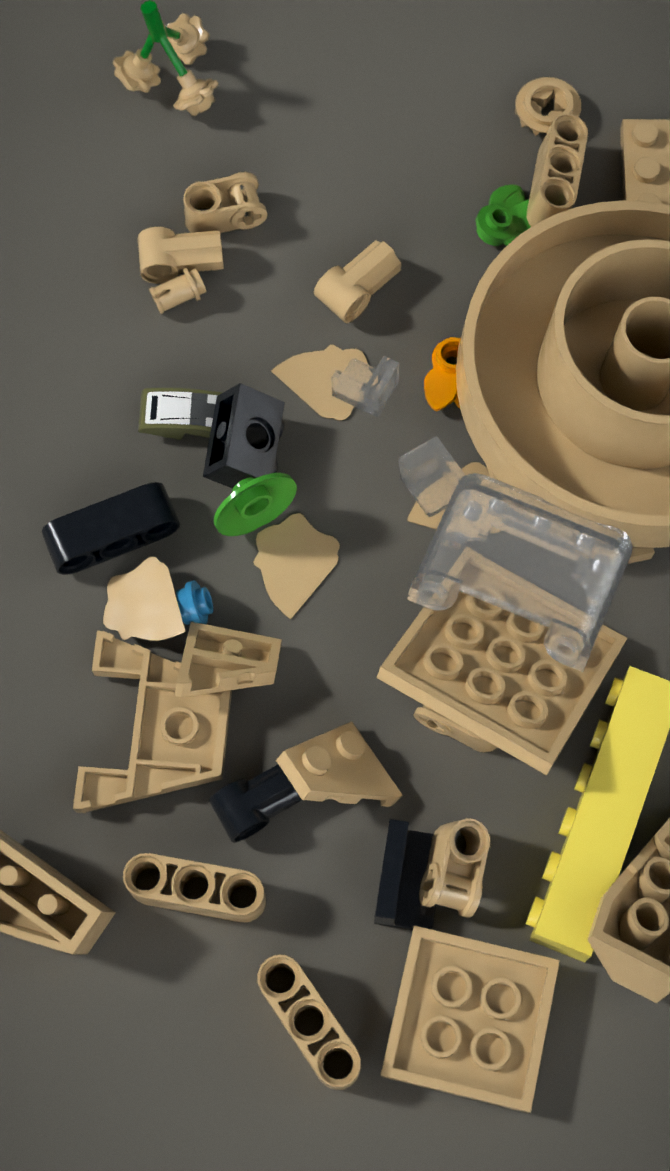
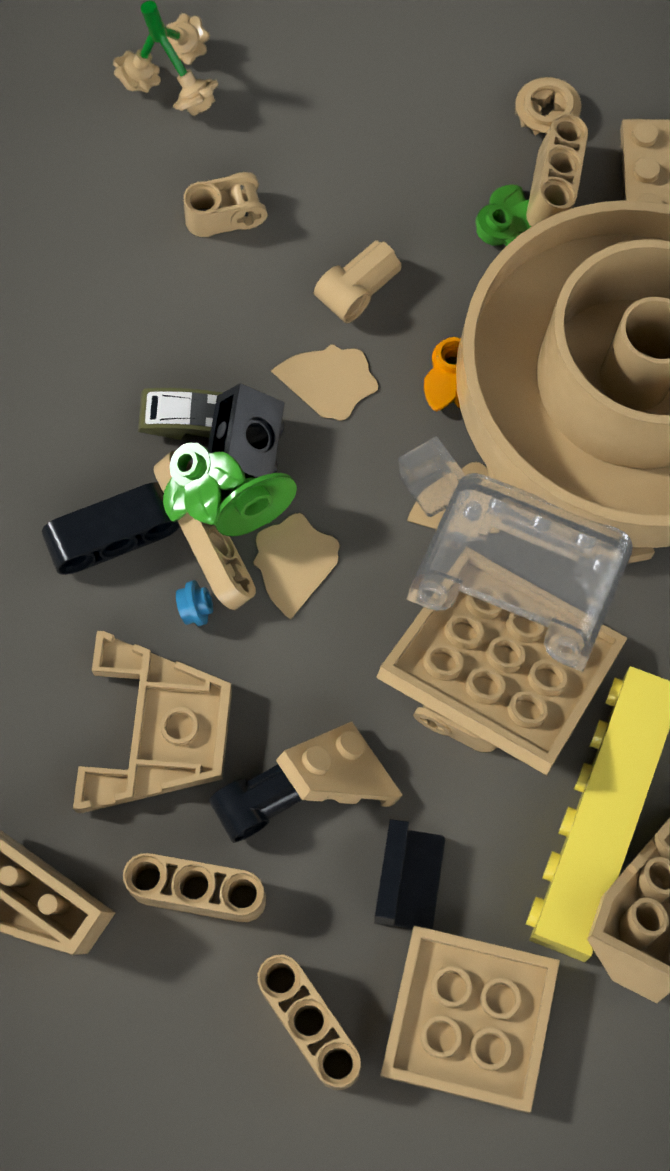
tan sticker [103,557,186,641] -> none
tan piece [138,227,224,284] -> none
tan pin [149,268,207,314] -> none
tan wing [174,622,282,697] -> none
clear panel [331,356,399,417] -> none
tan piece [419,818,490,918] -> none
none -> tan beam [154,451,256,610]
none -> bright green plate [163,442,246,525]

